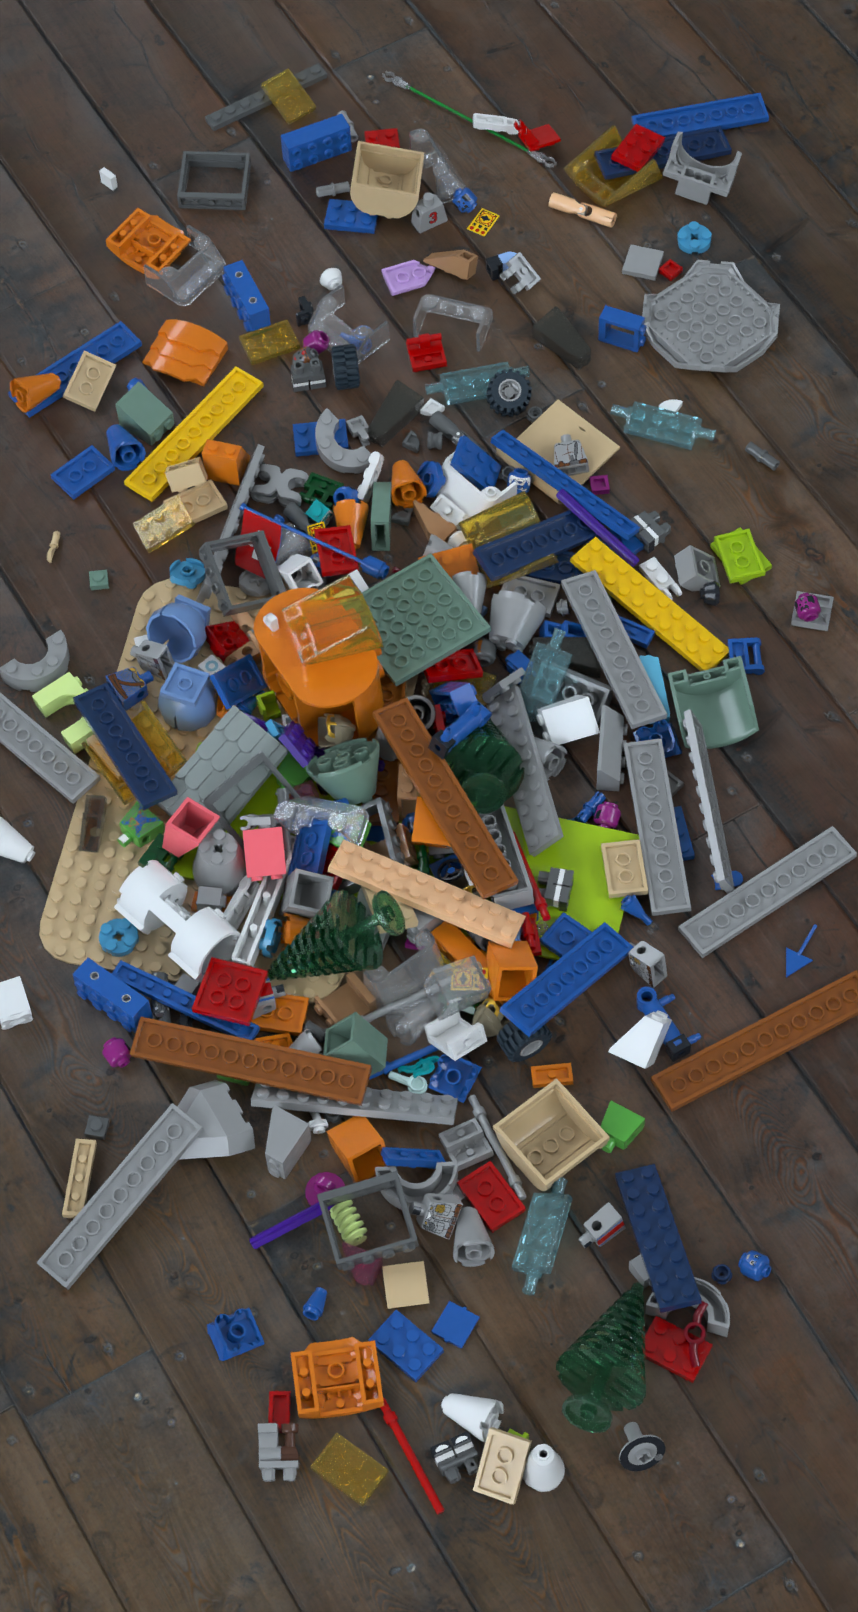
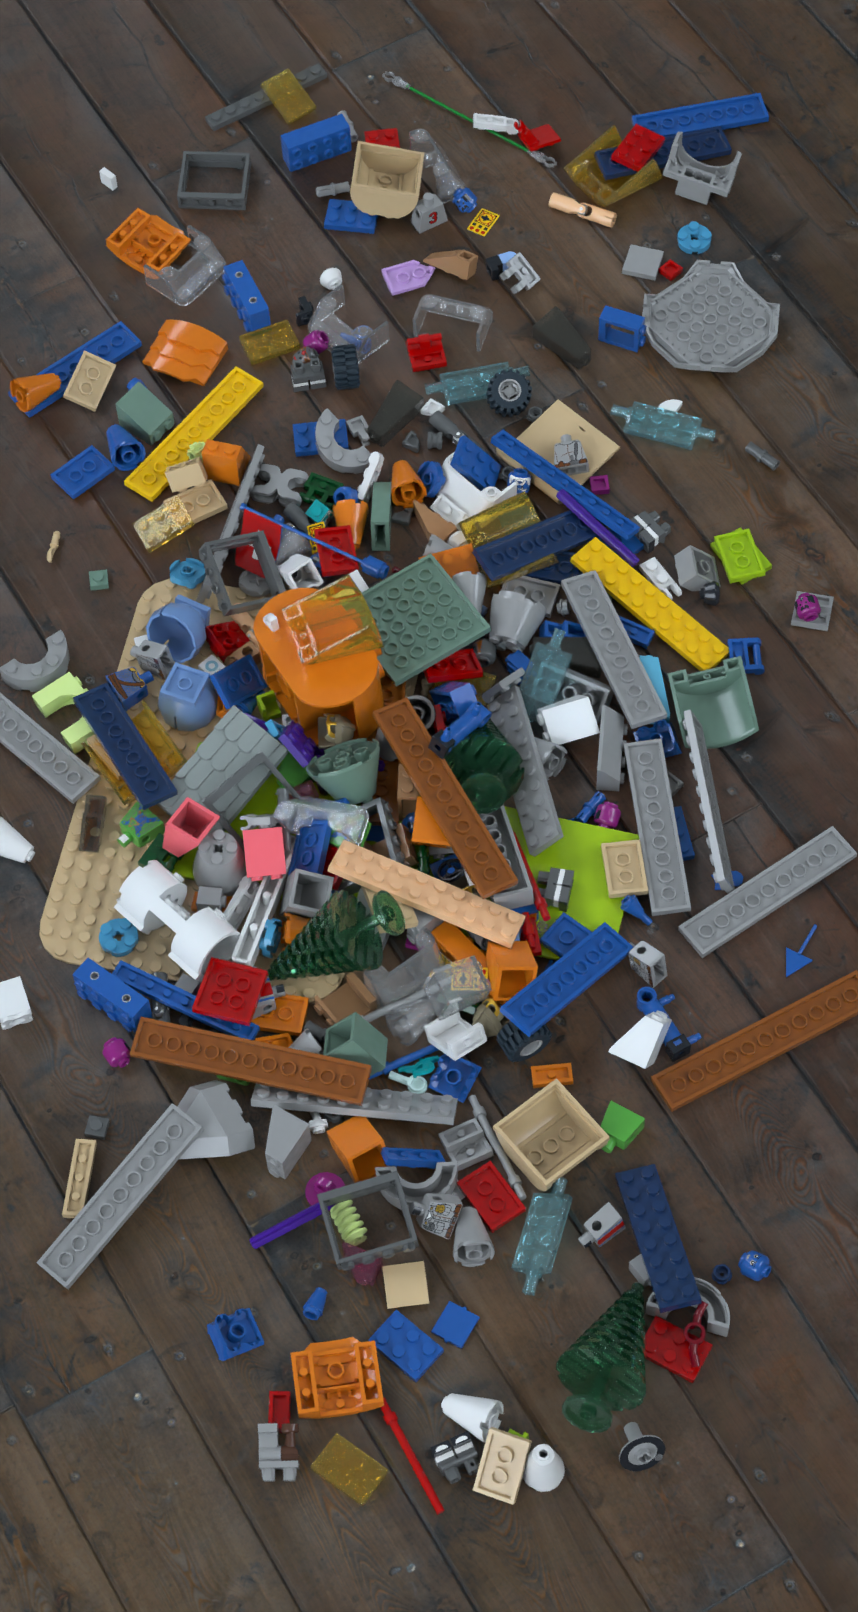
none -> yellowish green gear [187,441,205,463]

